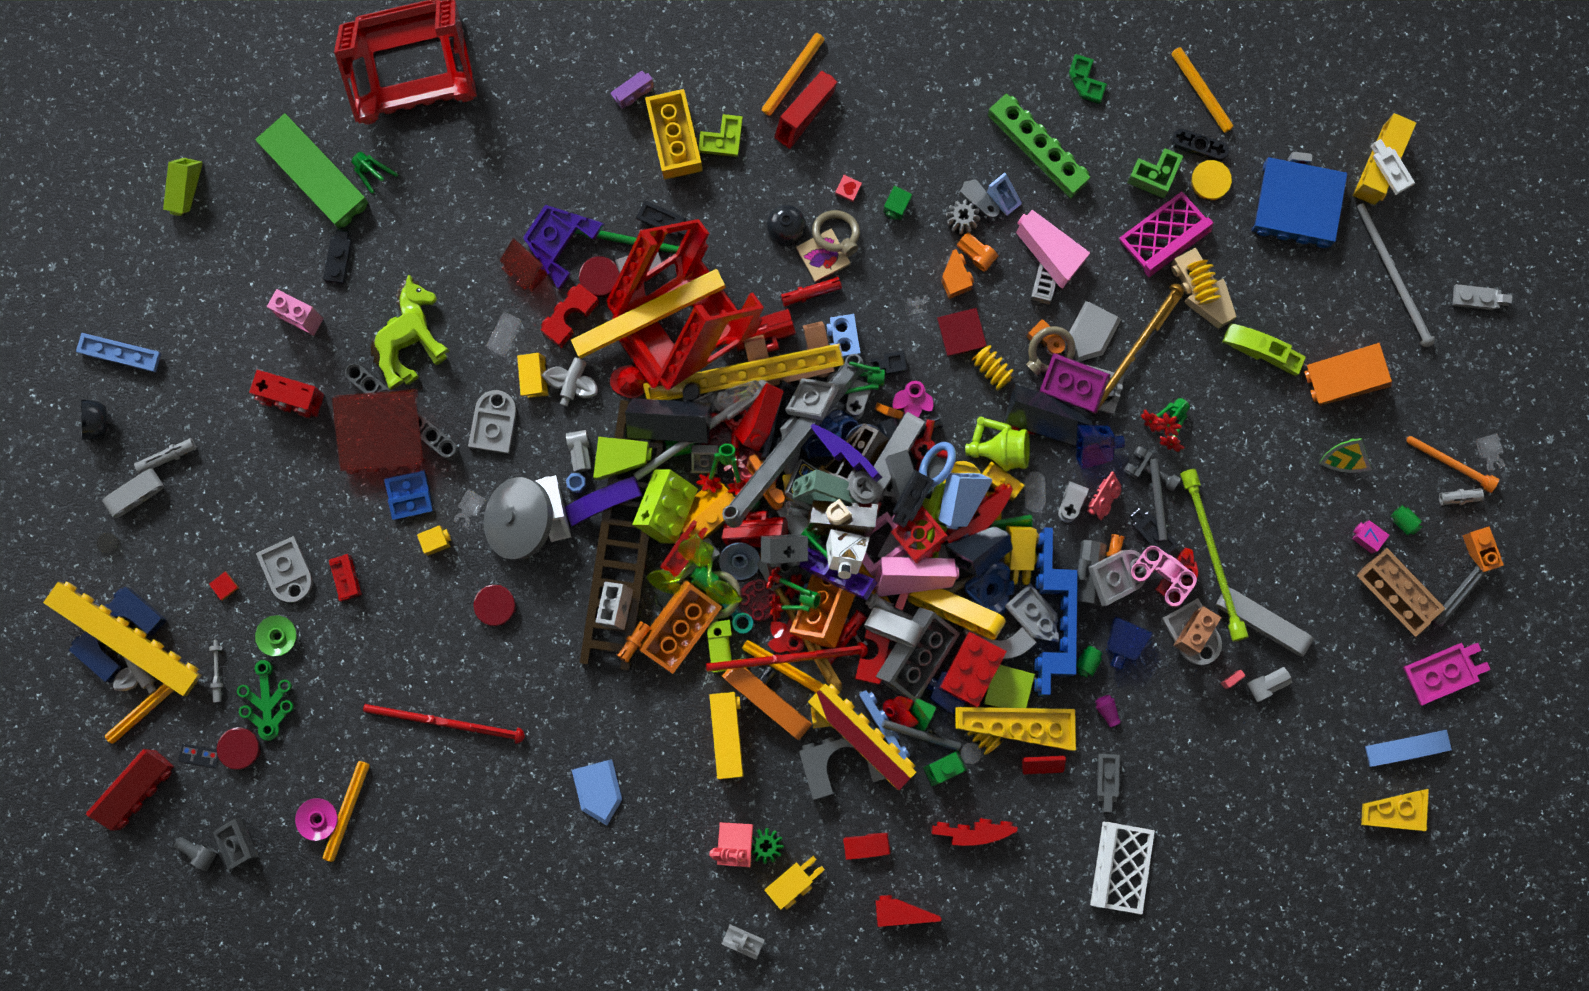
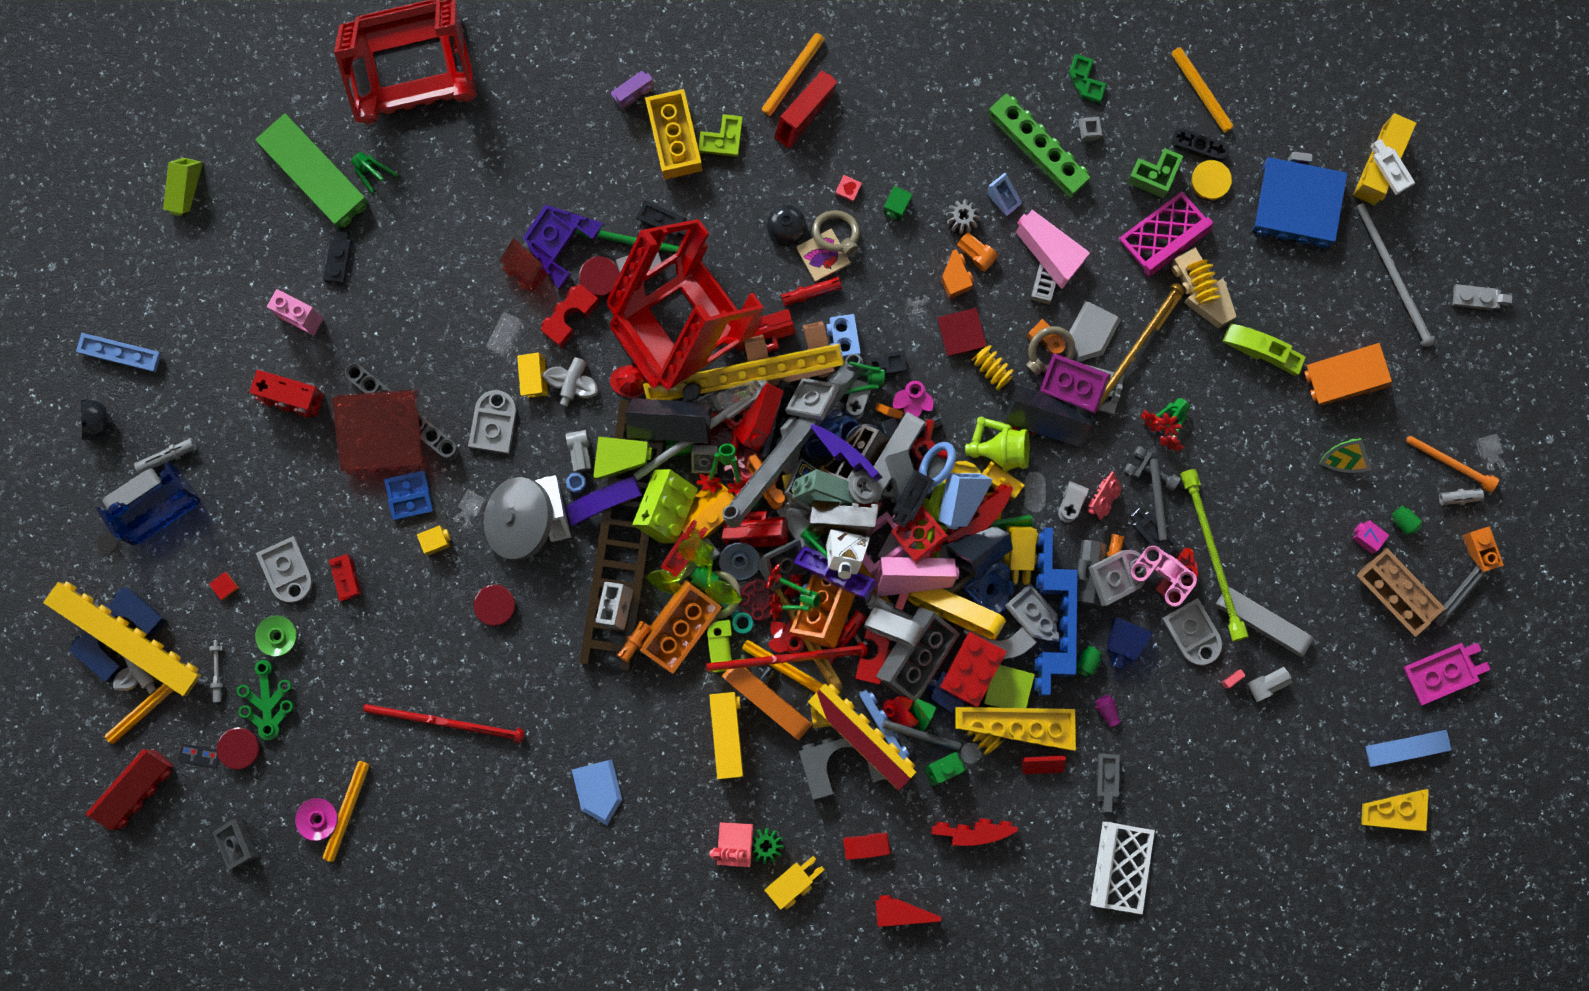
dark grey pin [174,837,218,871] -> none
lime animal [371,275,450,390] -> none
yellow tile [571,269,726,359] -> none
light grey hips [722,924,765,959] -> none
dark grey brick [761,534,808,567] -> none
tile [826,499,852,525] -> none
dark grey piece [959,179,1000,218] -> none
clear blue torso [1076,425,1125,469] -> none
nougat window [1173,606,1222,657] -> none
none -> clear blue windscreen [96,462,201,545]
none -> light grey brick [1078,117,1103,142]

